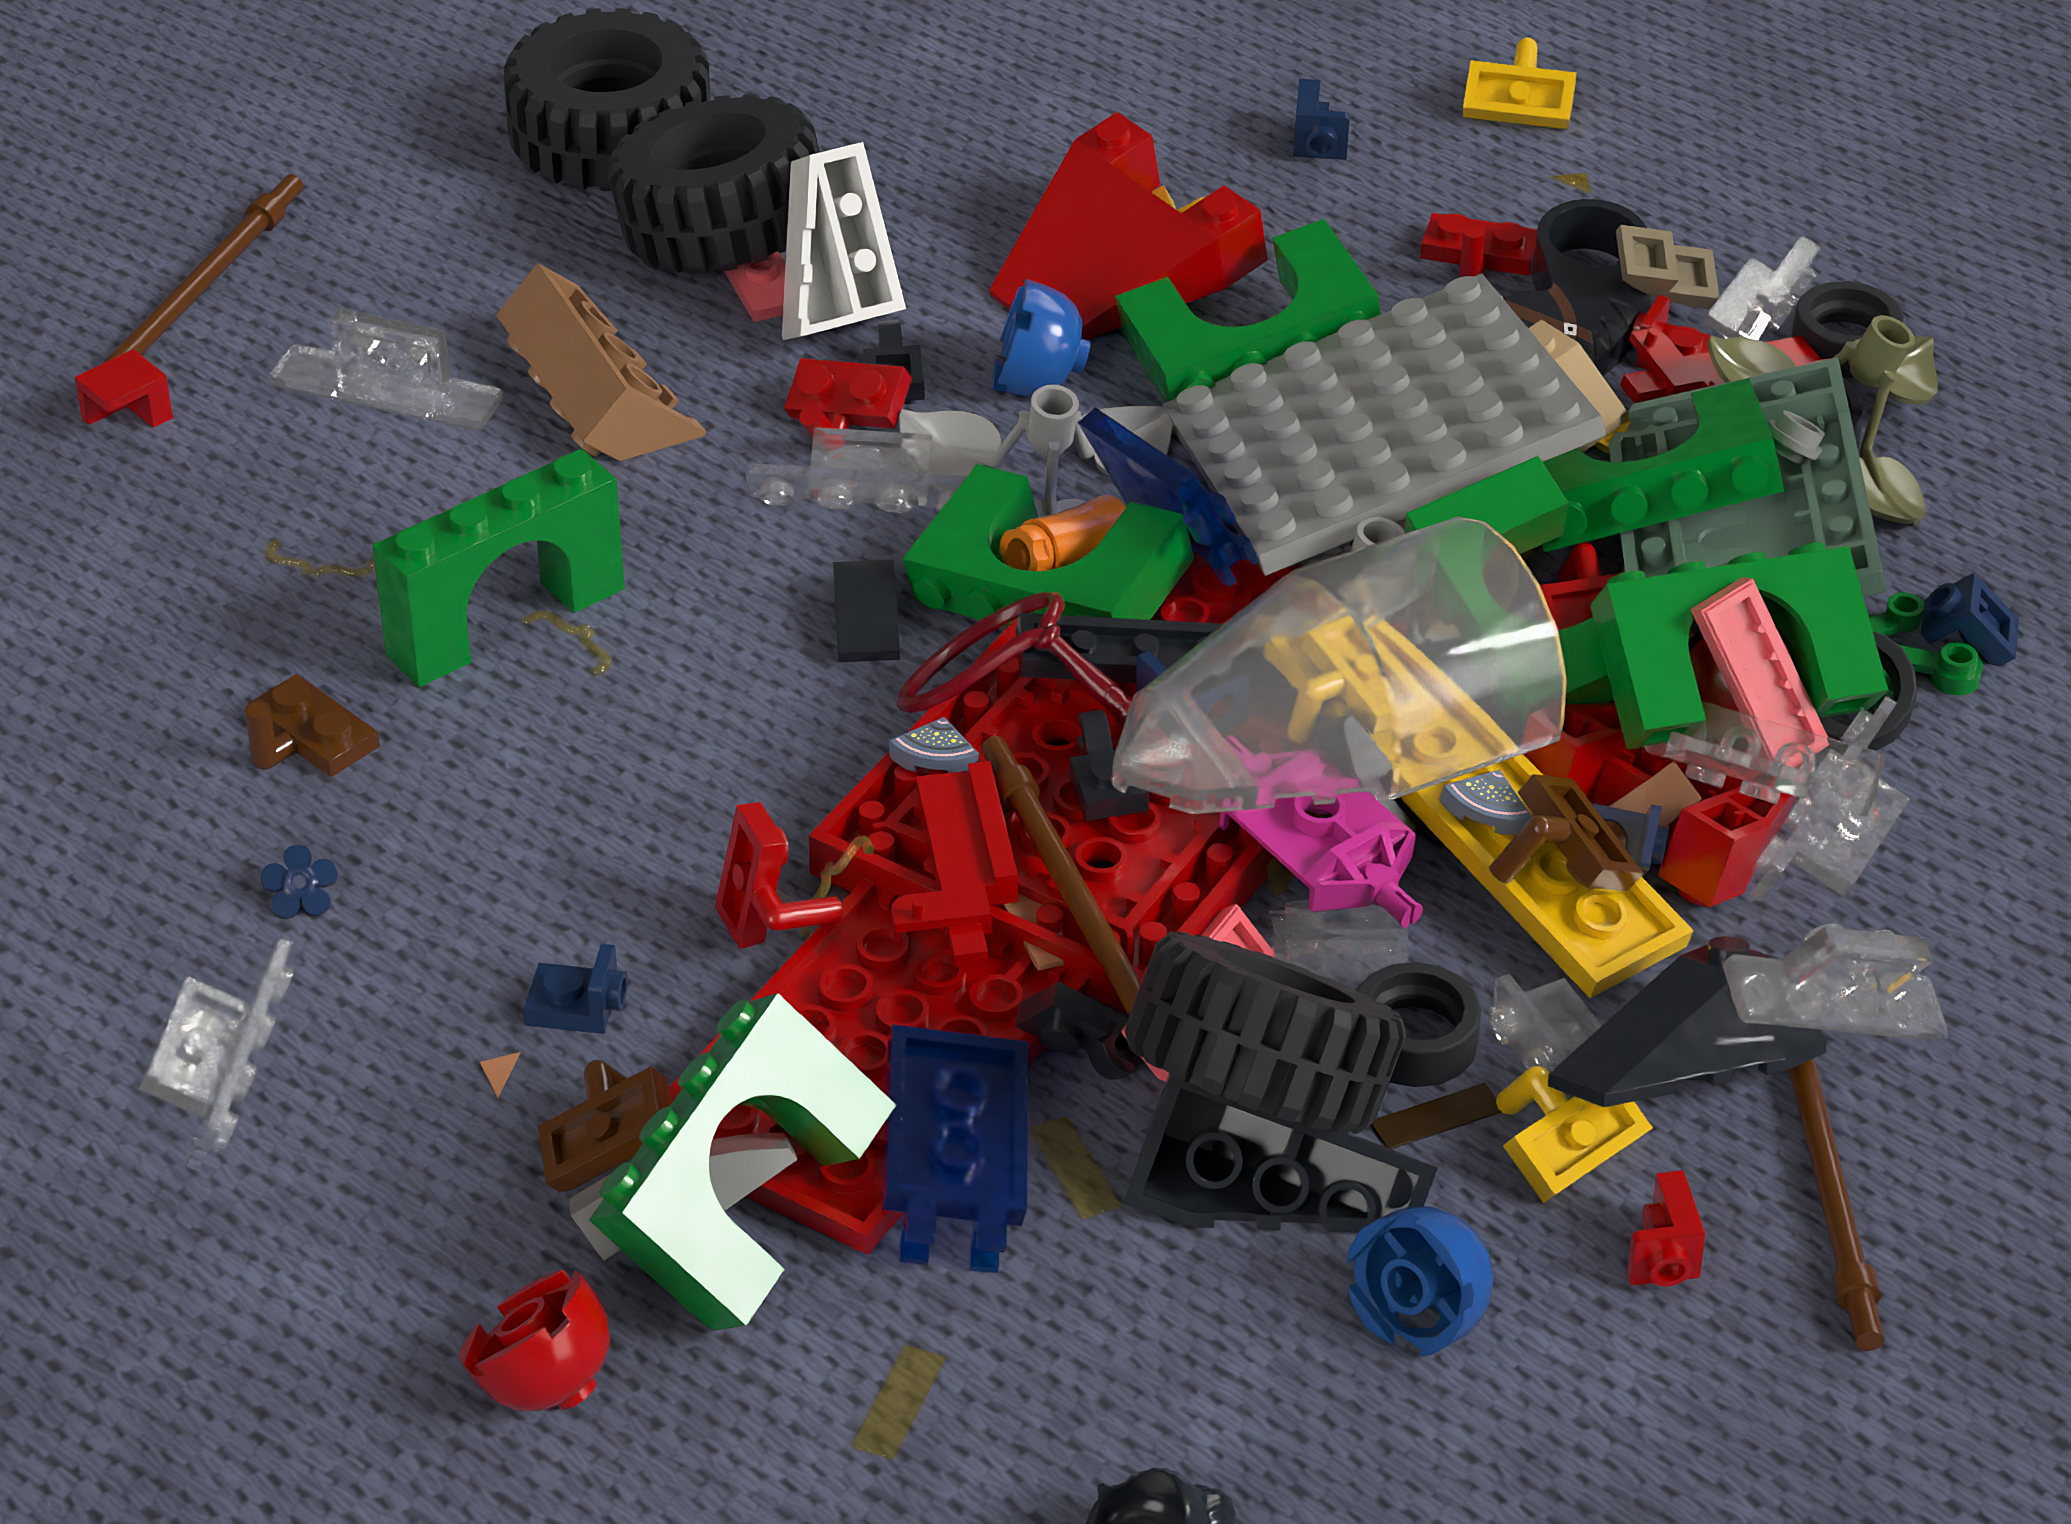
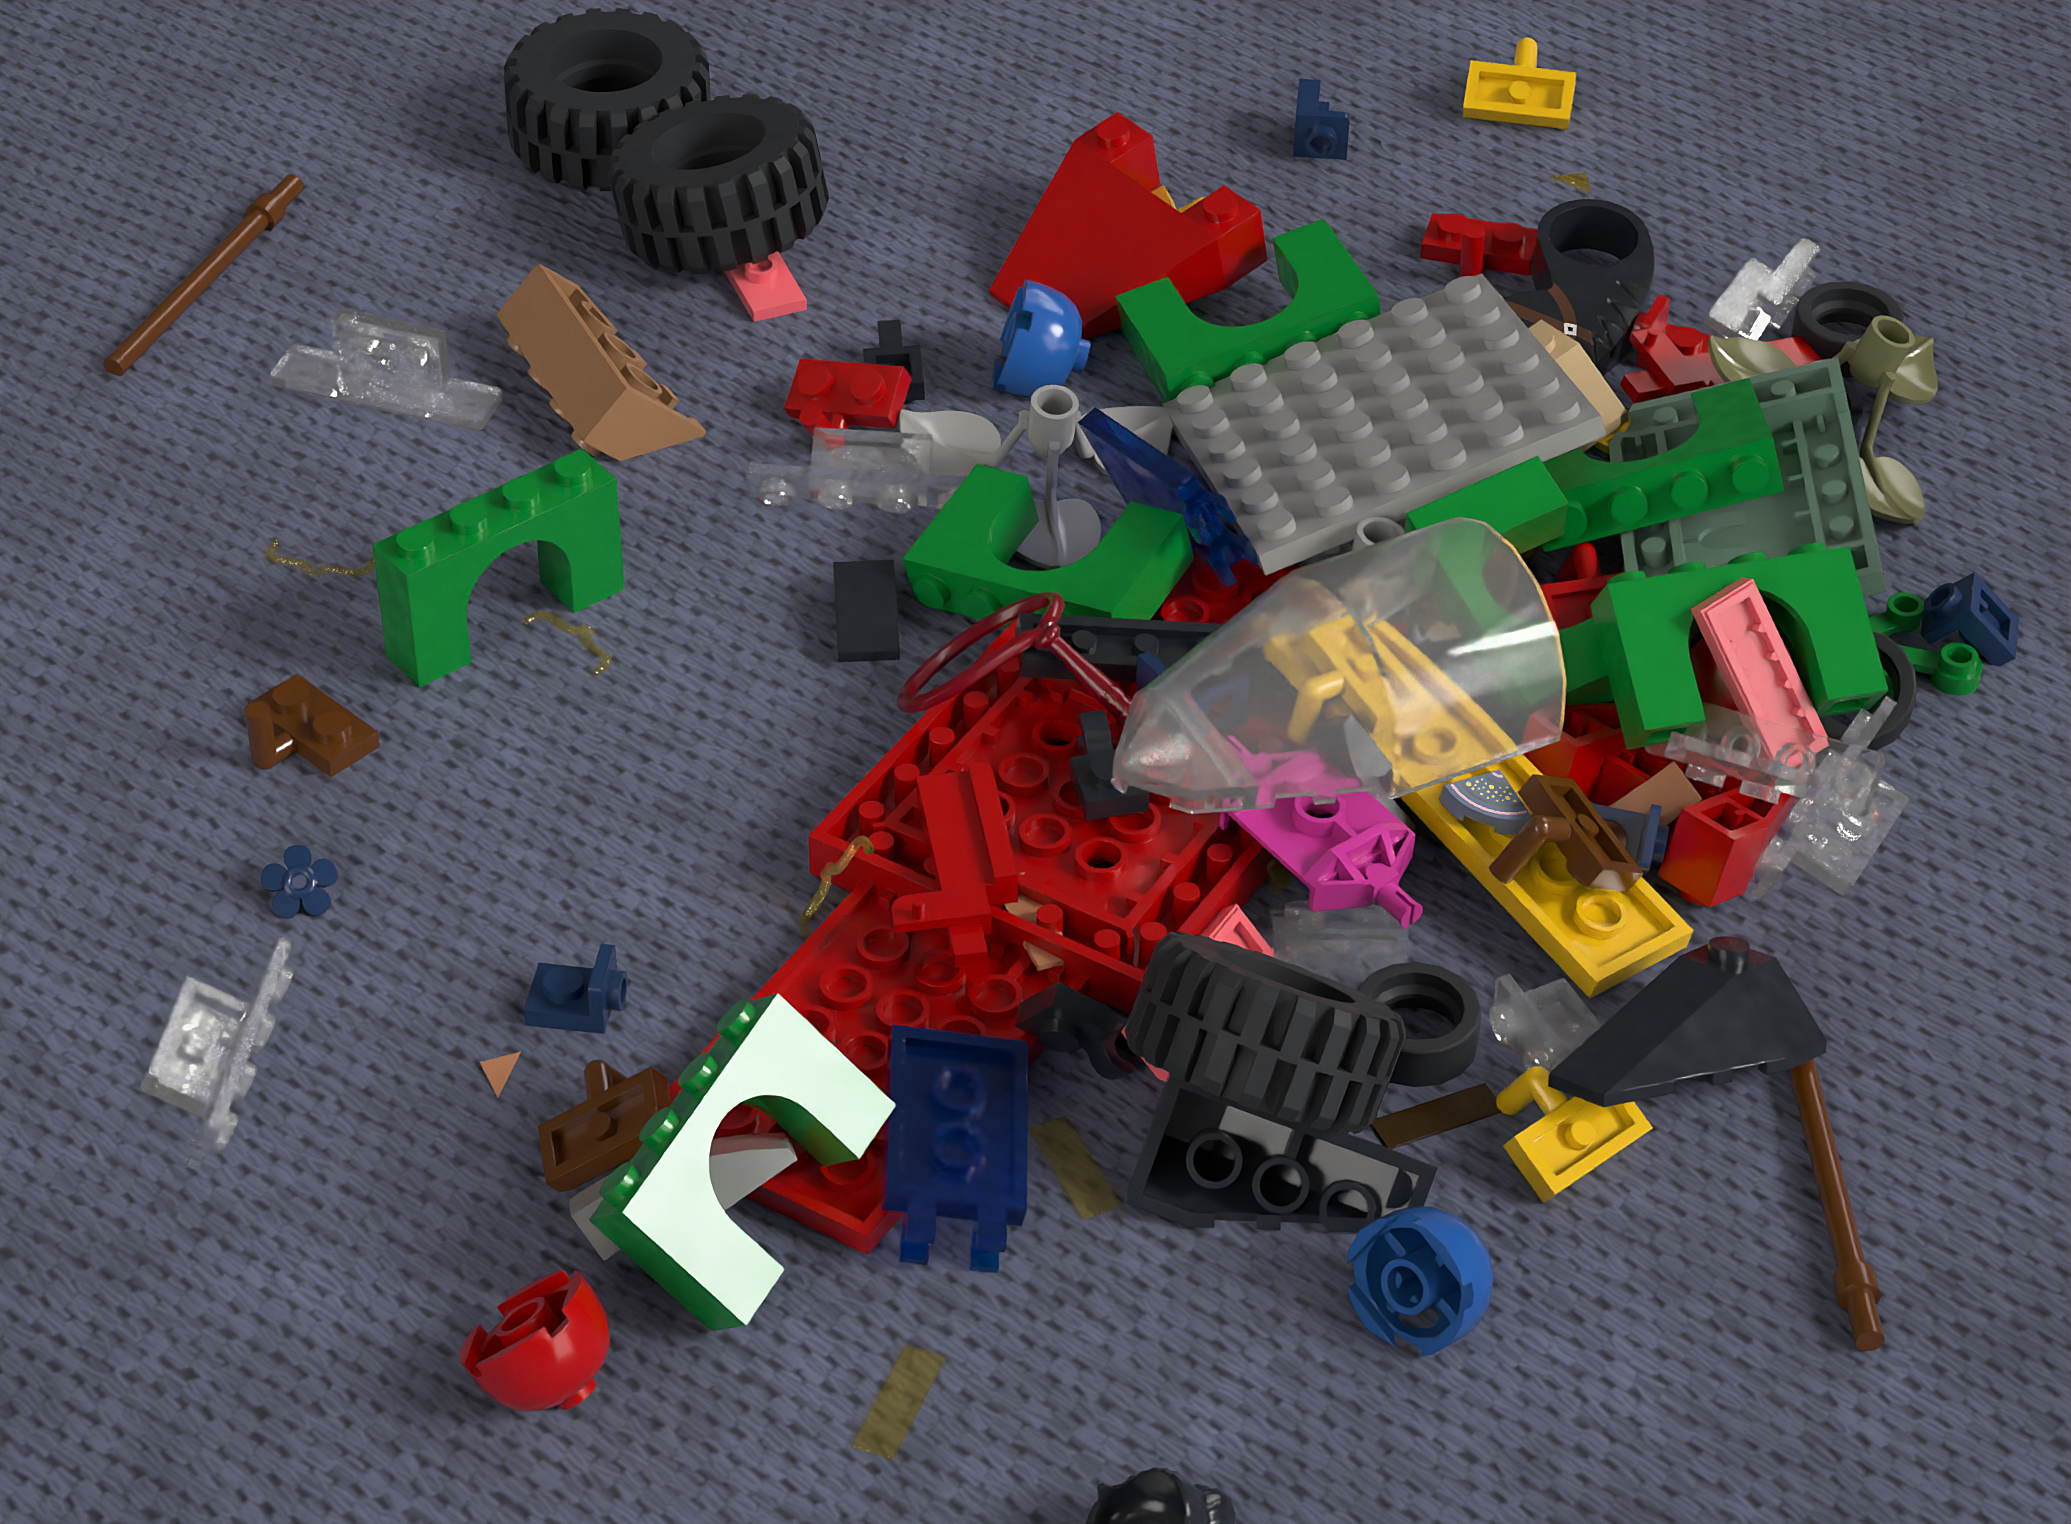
red panel [75,349,173,428] -> none
red plate [715,802,842,949] -> none
white wedge [782,142,906,340] -> none
sand blue tile [889,717,979,773] -> none
reddish brown bar [981,736,1142,1015] -> none
orange plant [999,495,1126,571] -> none
dark tan slope [1616,225,1720,310] -> none
red bracket [1627,1170,1706,1287] -> none
clear bracket [1722,924,1948,1040] -> none
light grey plate [1768,410,1825,463] -> none

